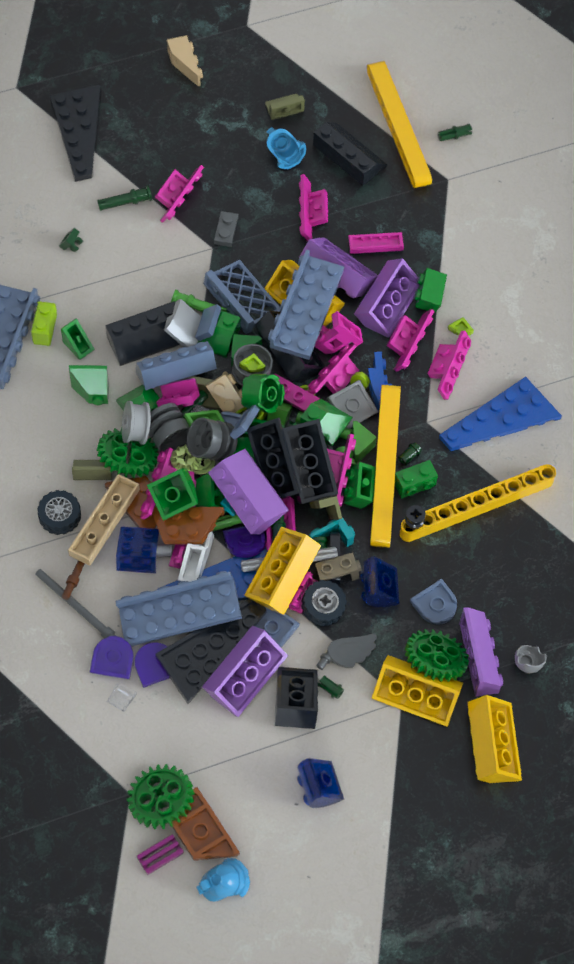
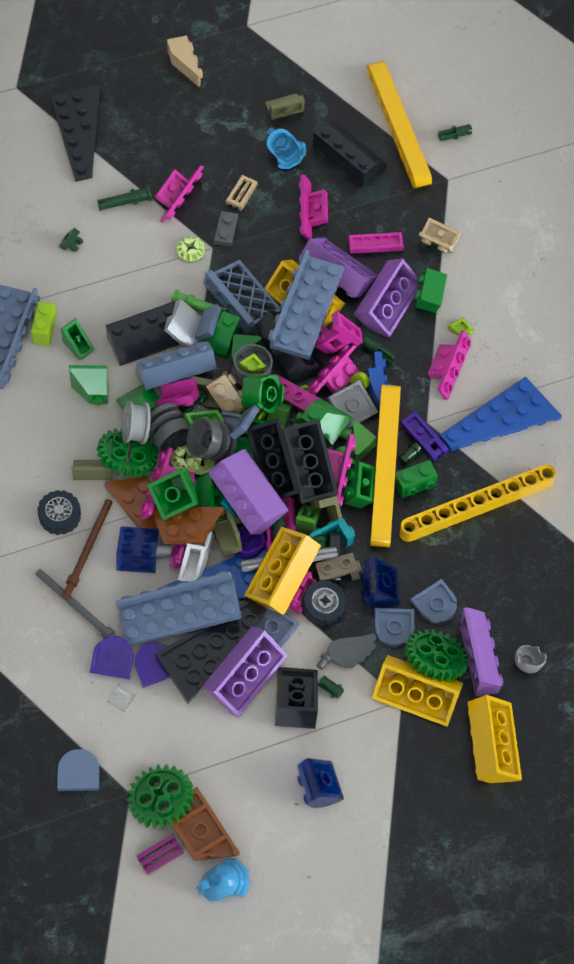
tan piece [68,474,140,566] -> none
dark pink bracket [386,309,434,372] -> none
black wheel [405,505,426,529] -> none
none -> sand blue tile [57,749,100,791]
none -> yellowish green gear [176,236,205,262]
none -> olive panel [213,510,242,556]
none -> tan tile [226,175,258,211]
none -> bright green slope [296,504,322,534]
none -> dark green axle [361,335,396,364]
none -> sand blue tile [374,608,415,648]
none -> dark purple plate [400,411,448,462]
none -> tan bracket [419,218,462,253]

